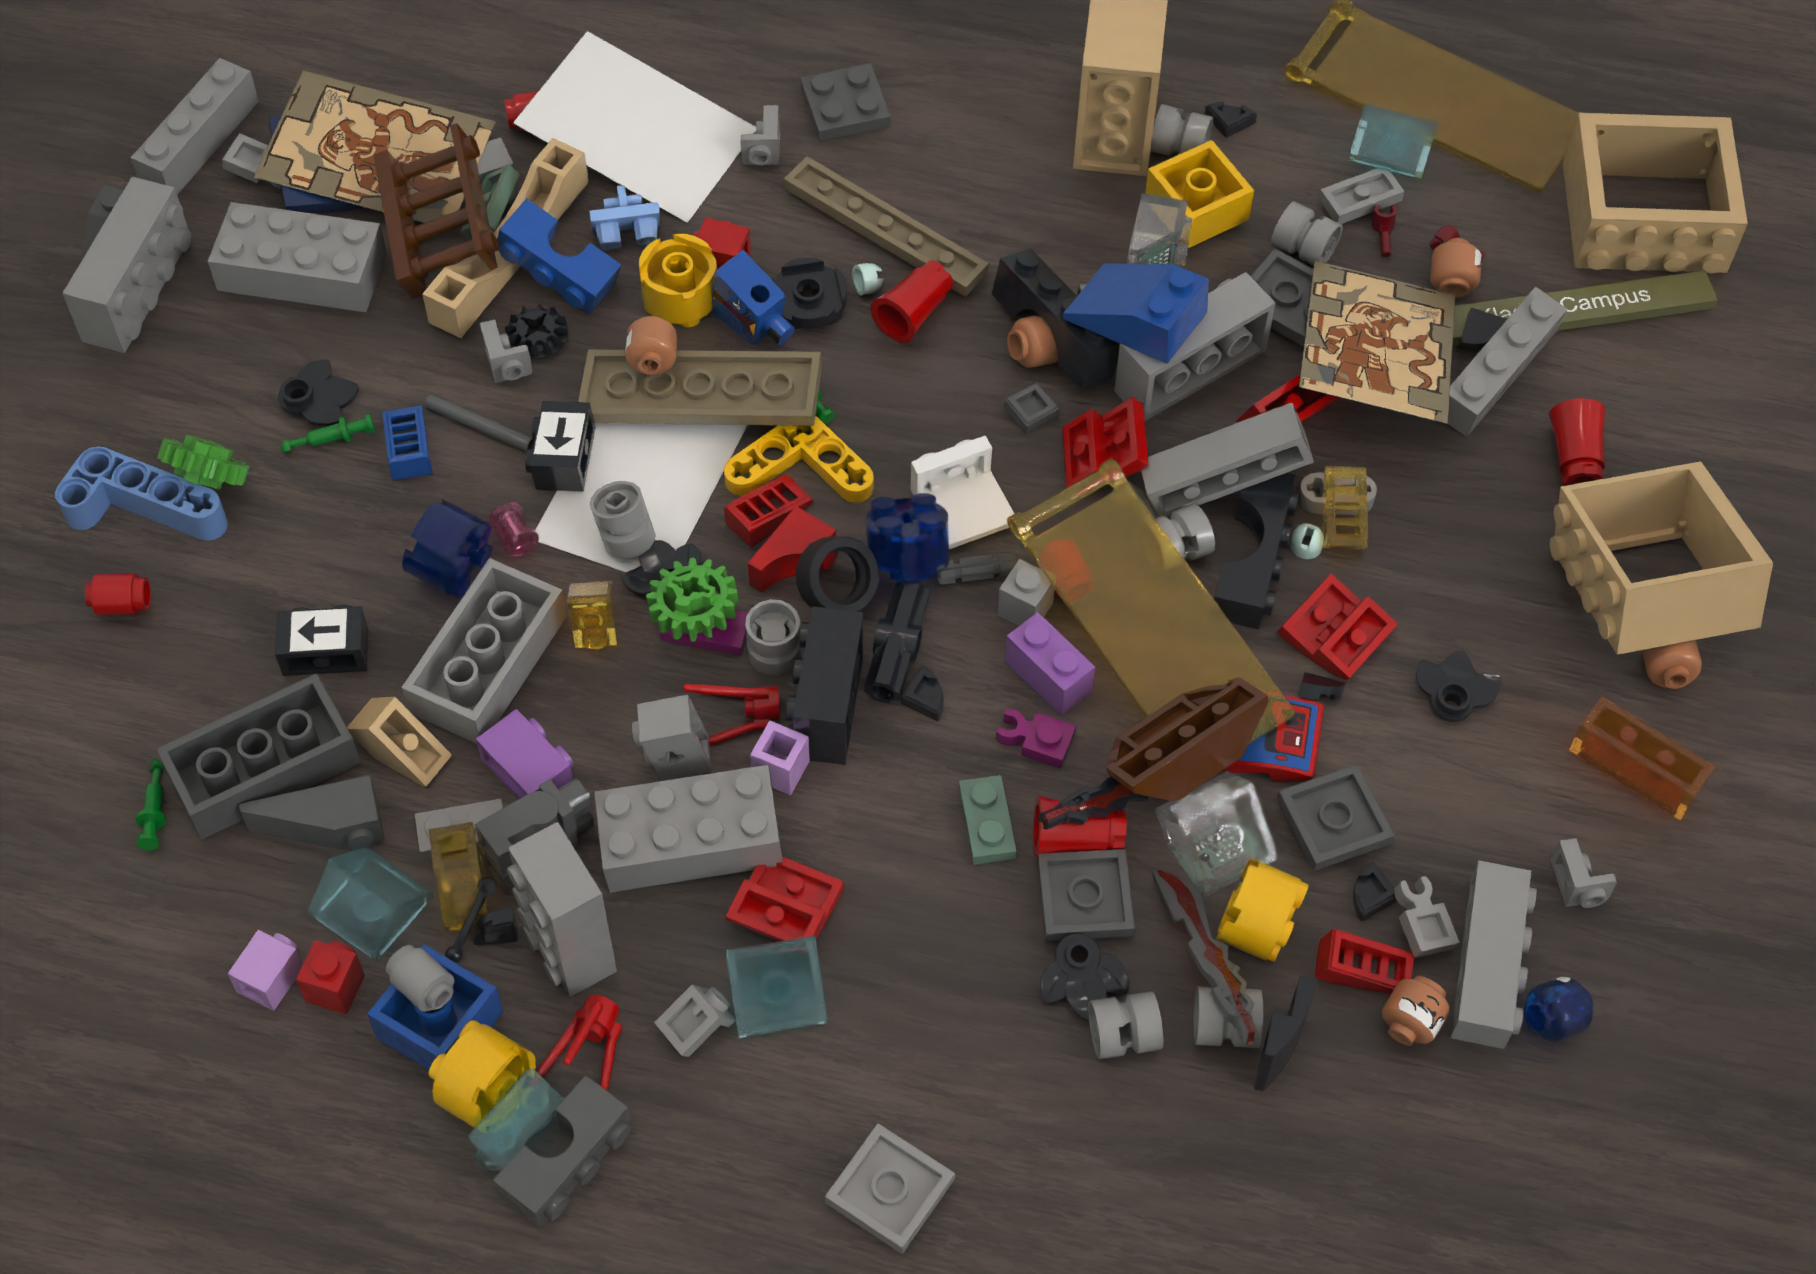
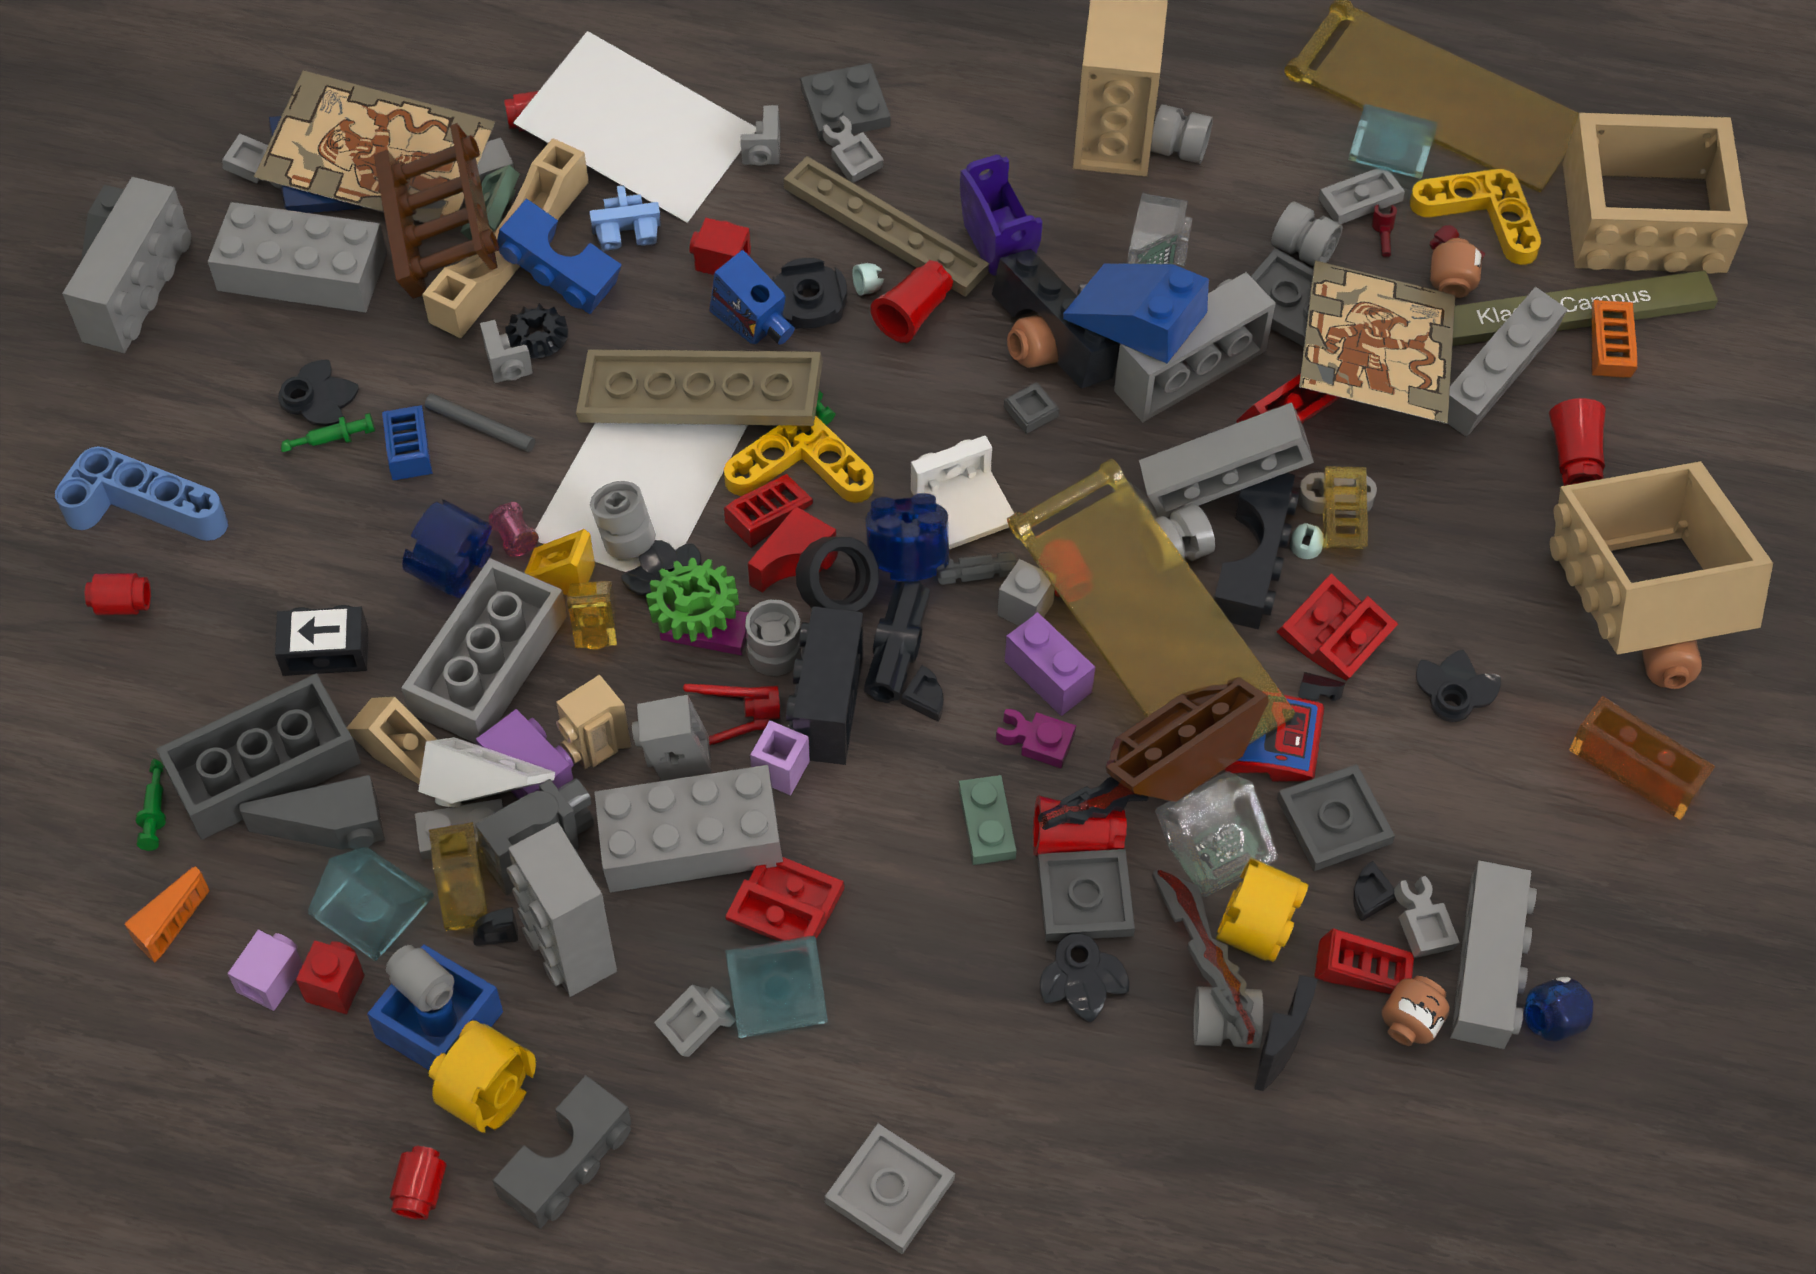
light grey brick [131,58,259,195] -> none
bright green gear [157,435,250,489] -> none
black hinge [445,877,496,963] -> none
clear light blue bracket [468,1069,564,1170] -> none
black brick [525,401,596,491] -> none
red plant [527,994,623,1091] -> none
nougat head [625,316,678,375] -> none
yellow brick [639,234,717,328] -> none
red slope [1062,397,1149,492] -> none
light grey wheel [1088,991,1163,1060] -> none
yellow brick [1145,140,1254,249] -> none
black tile [1204,102,1257,138] -> none
black tile [1459,308,1507,349] -> none
light grey bracket [1550,838,1617,908] -> none
none -> orange slope [124,866,210,963]
none -> red brick [389,1146,447,1220]
none -> white slope [418,737,555,807]
none -> yellow slope [524,529,595,598]
none -> tan window [556,675,631,769]
none -> light grey plate [823,116,884,183]
none -> dark purple piece [960,155,1042,276]
none -> yellow beam [1409,169,1541,265]
none -> orange slope [1592,300,1637,378]

